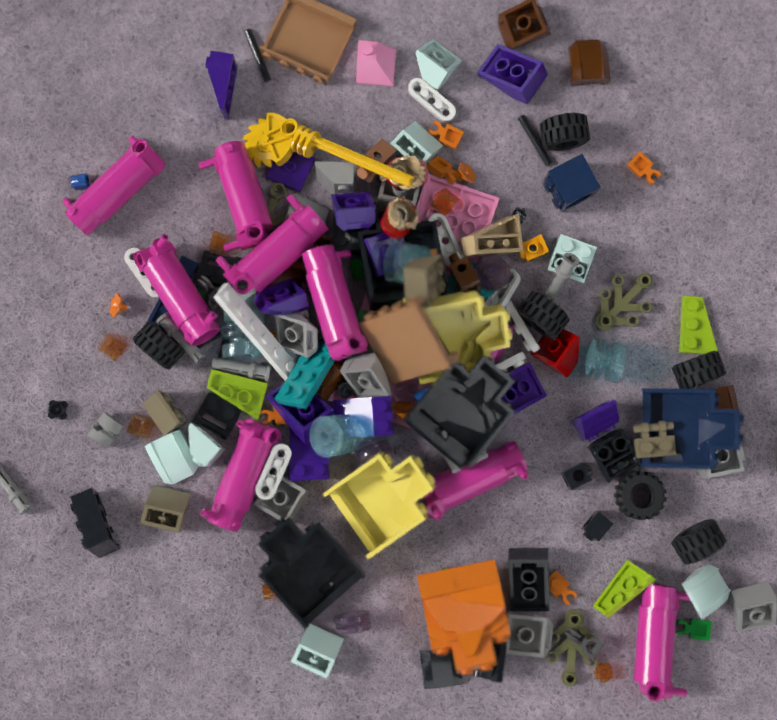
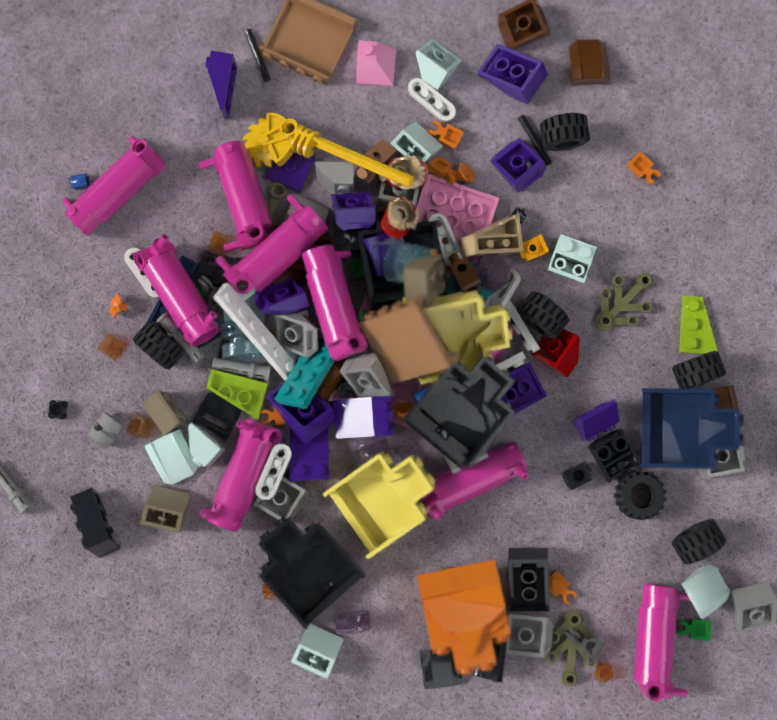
clear light blue wheel [310,414,362,457] -> none
clear orange slope [431,188,459,217] -> none
dark blue brick [543,154,601,212] -> none
light grey pin [544,253,579,302] -> none
black brick [581,511,613,542] -> none
clear light blue wheel [584,337,627,383] -> none
lime wing [593,560,656,618] -> none
dark tan plate [633,421,676,458] -> none
none -> dark purple slope [490,138,546,192]

